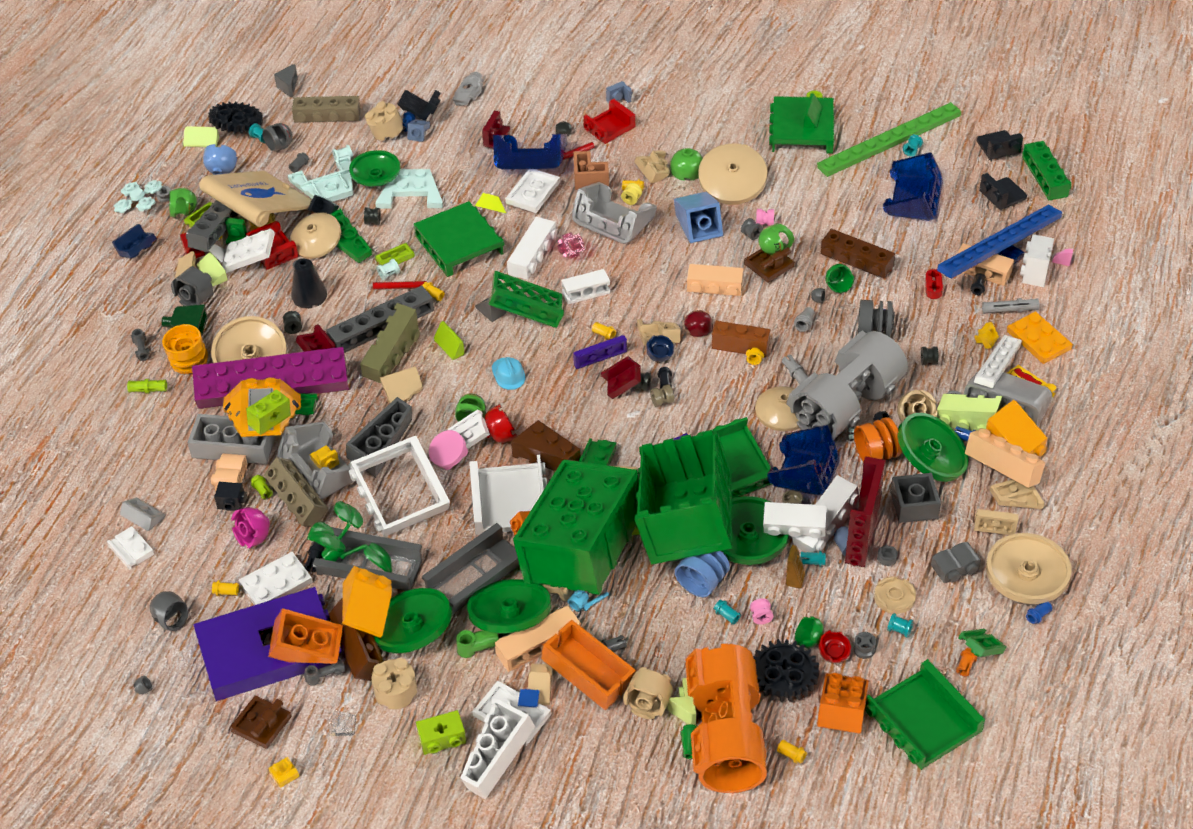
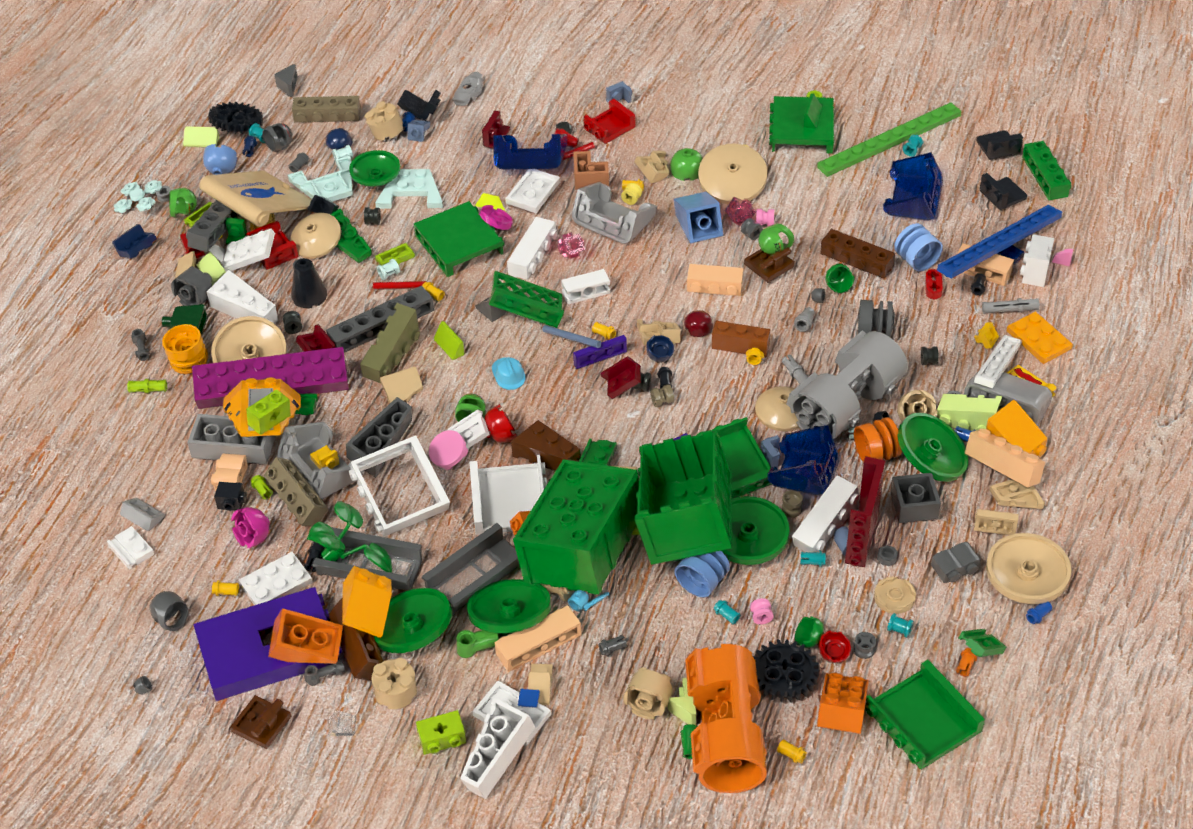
yellow tile [268,757,300,788] -> none
orange piece [541,619,636,711] -> none
white brick [763,502,827,538] -> none
pearl gold slope [786,545,805,589] -> none
none -> white wedge [207,270,279,324]
none -> dark blue pin [242,136,257,157]
none -> dark blue hair [325,128,353,150]
none -> dark pink tile [479,205,513,230]
none -> sand blue bar [542,325,601,348]
none -> red cone [553,128,579,148]
none -> clear pink brick [724,197,756,224]
none -> sand blue bracket [760,435,780,468]
none -> light blue wheel [894,223,943,272]

